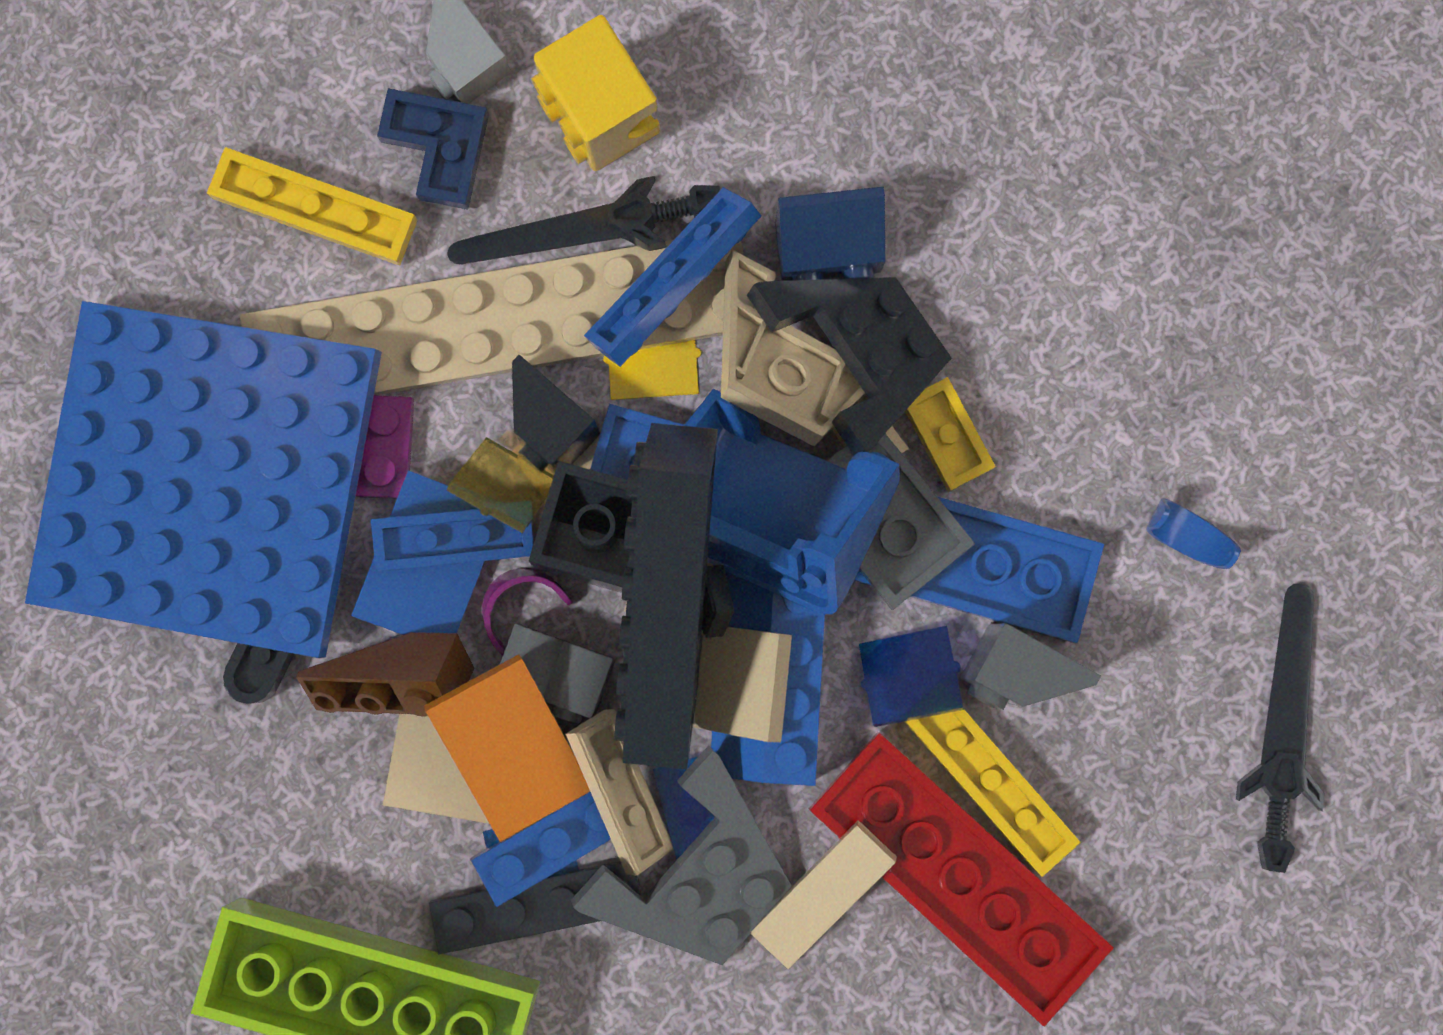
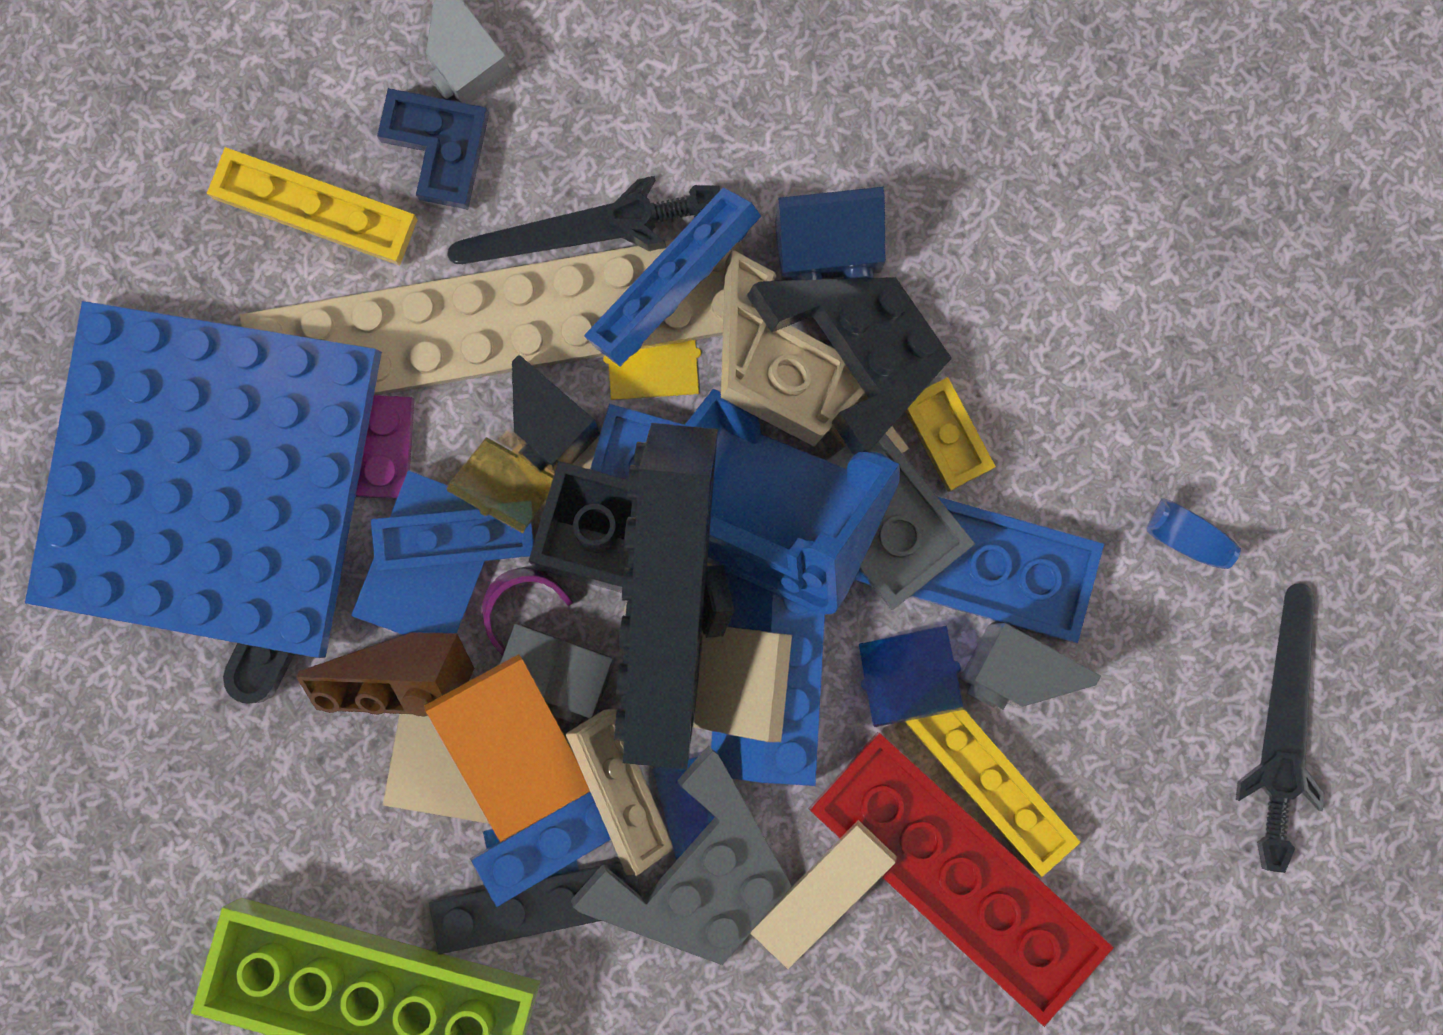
yellow piece [531,15,660,171] -> none

